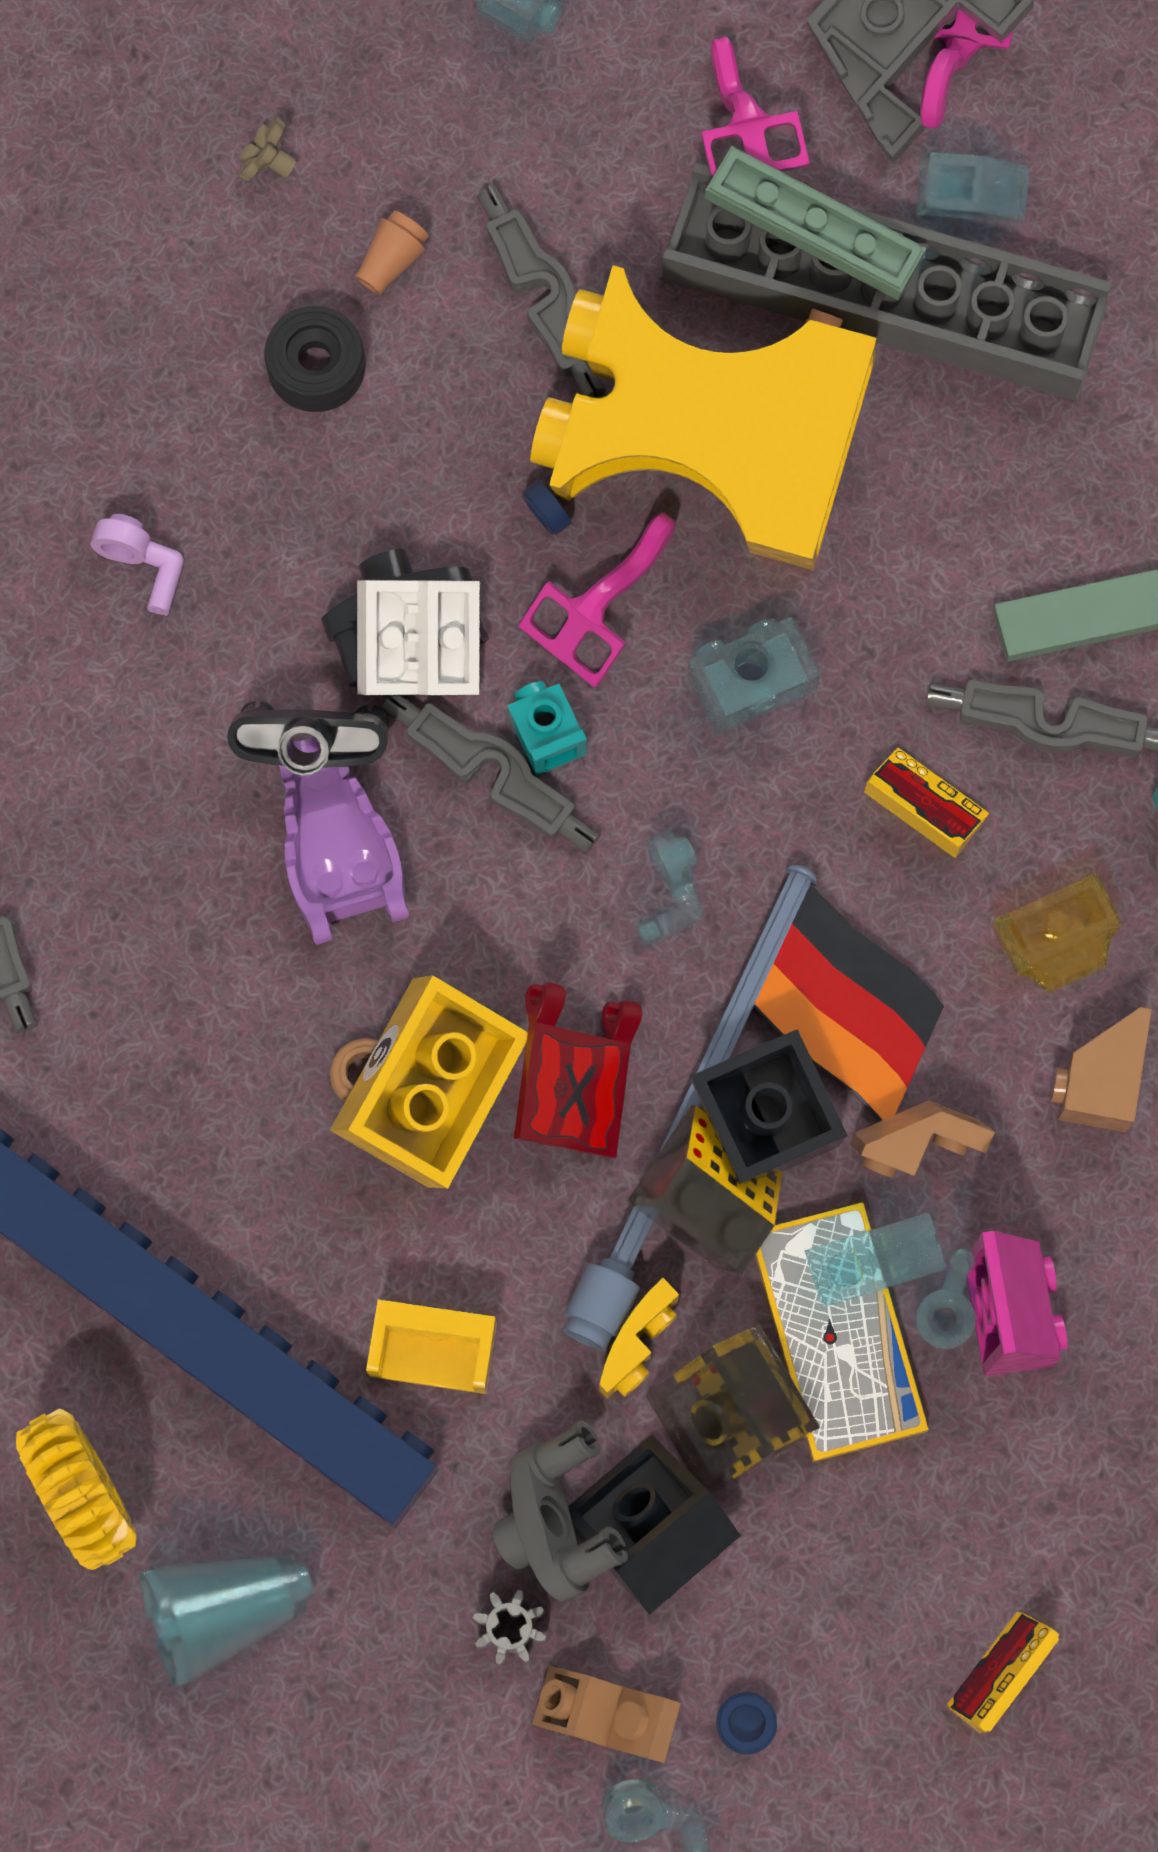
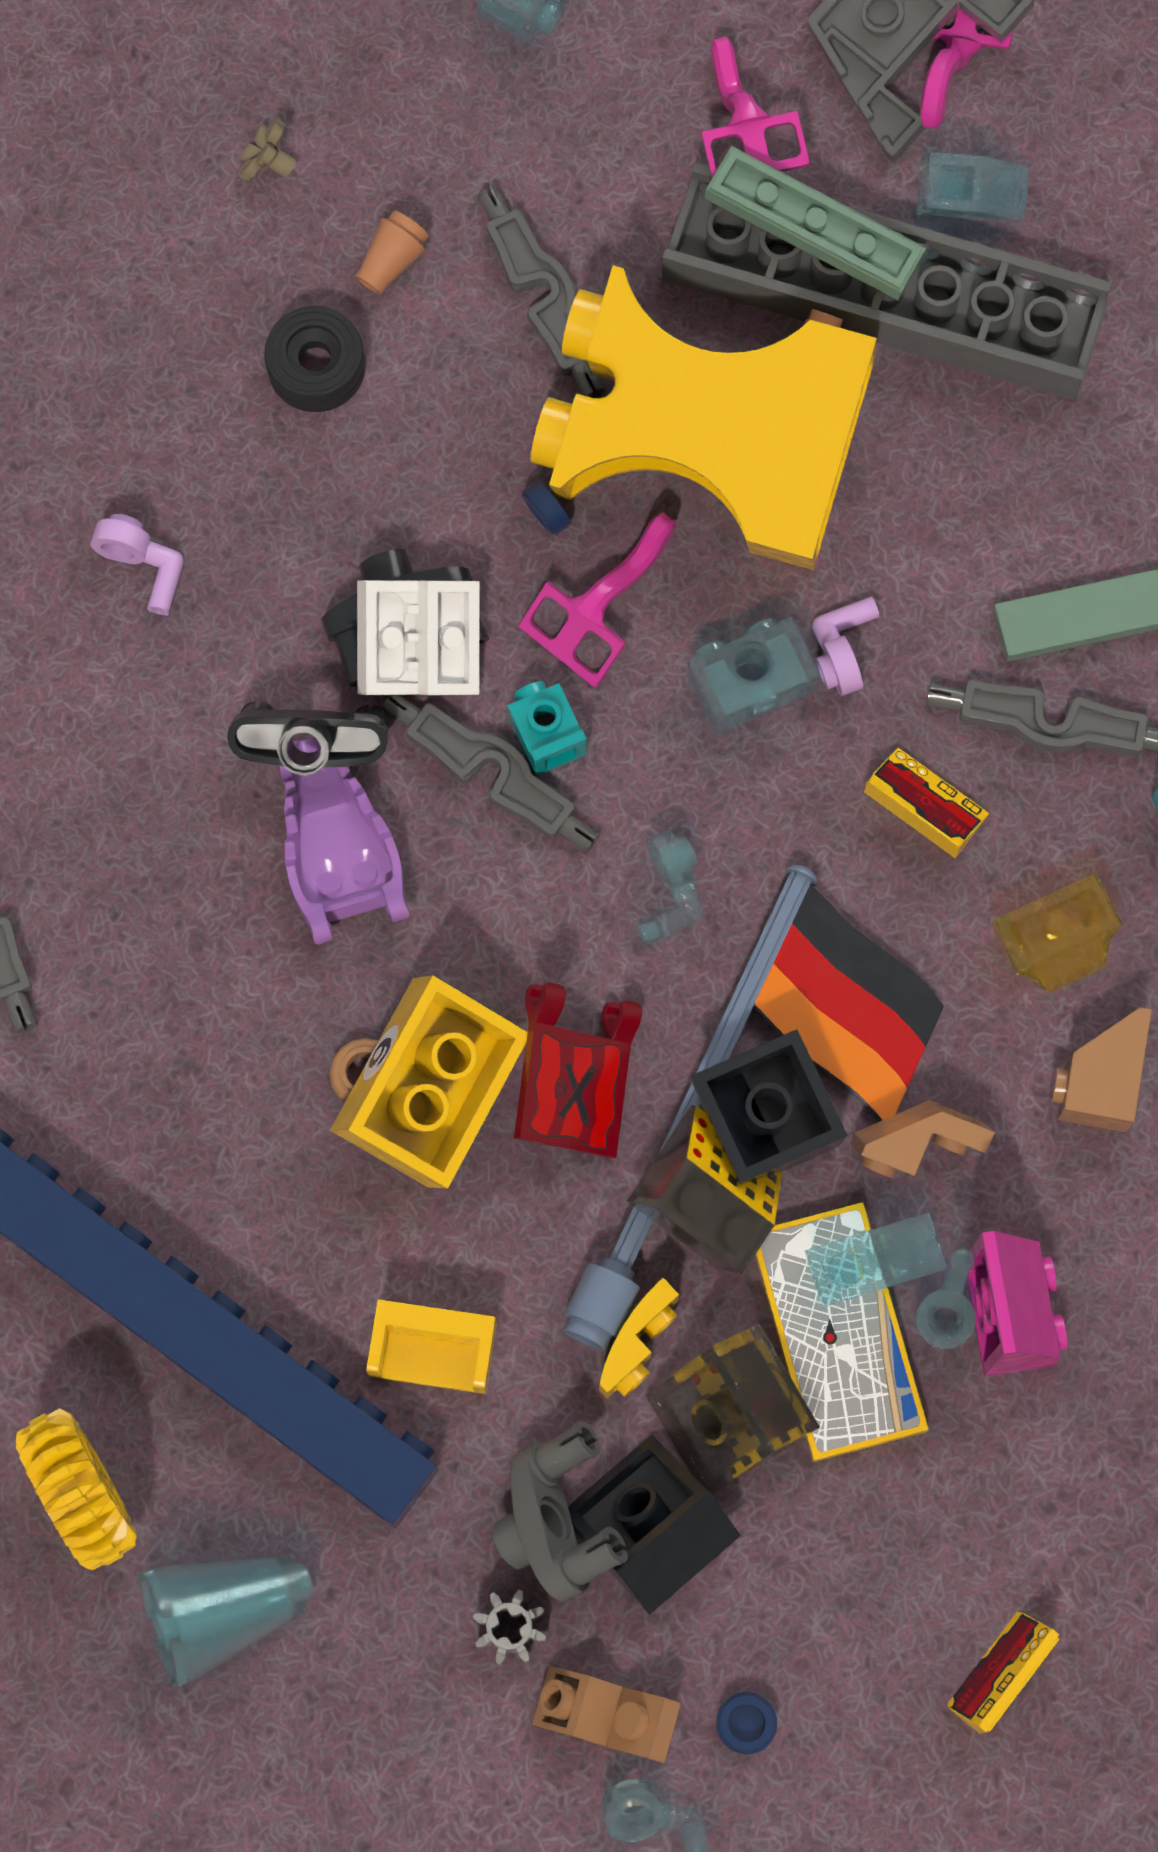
none -> lavender plate [812,596,880,696]

